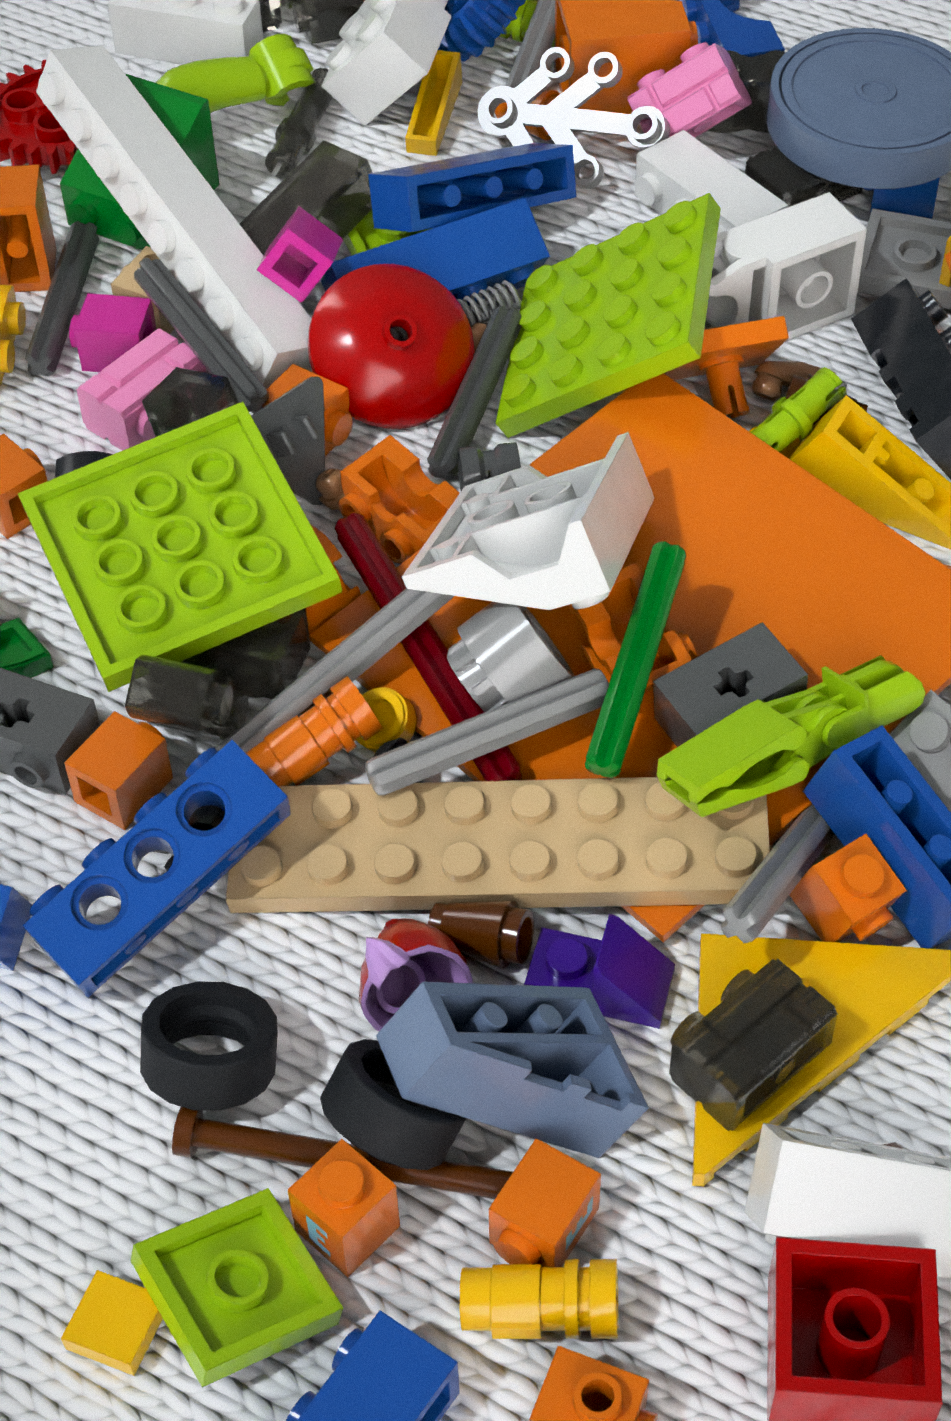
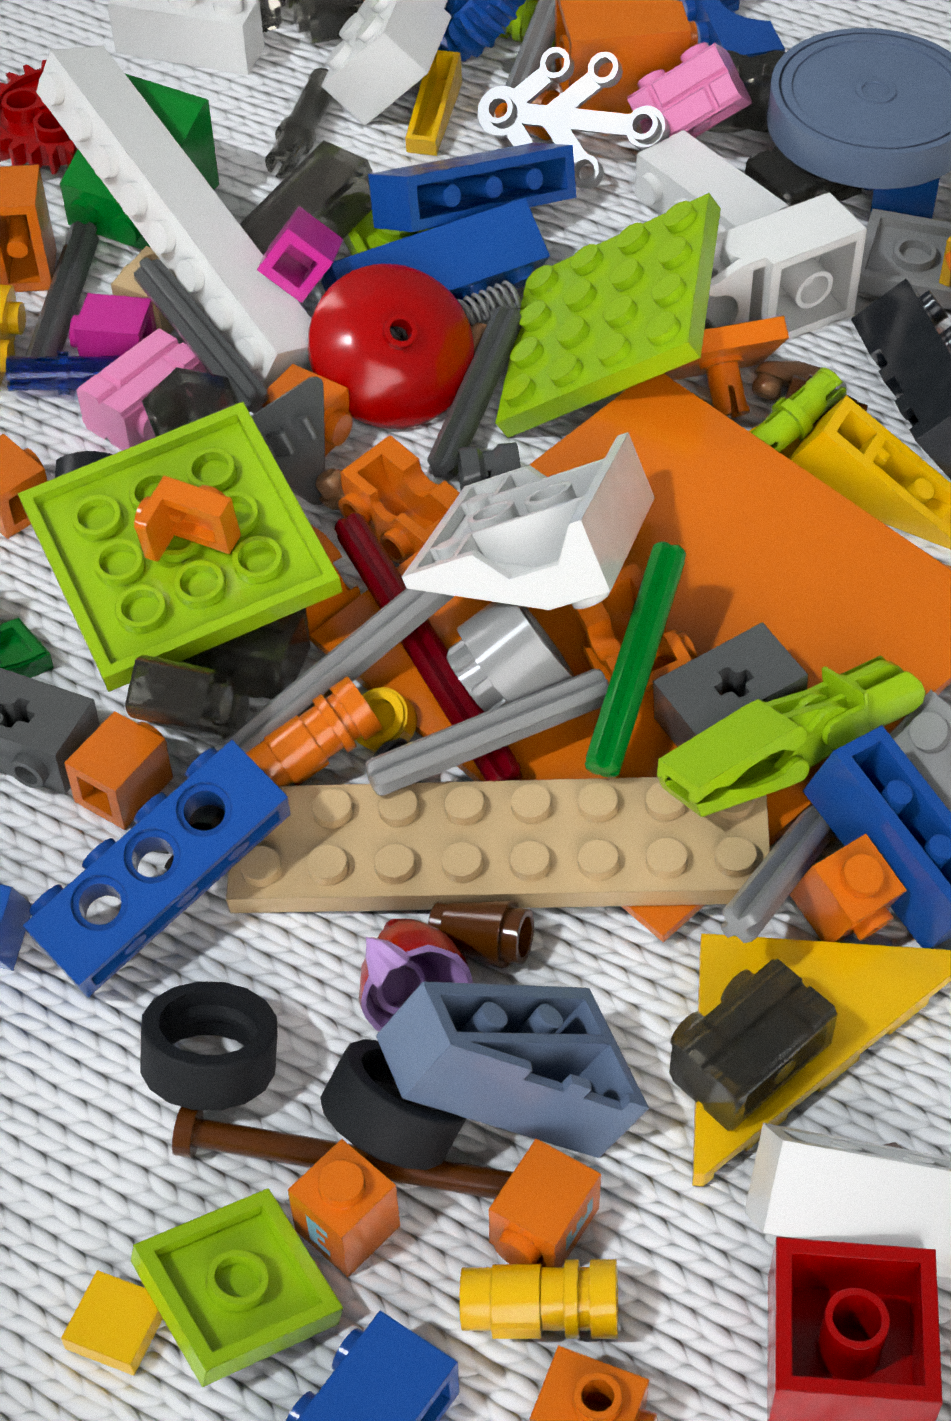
lime piece [155,34,316,113] -> none
dark purple slope [524,914,675,1029] -> none
none -> clear blue pin [6,351,120,395]
none -> orange bracket [134,476,241,562]

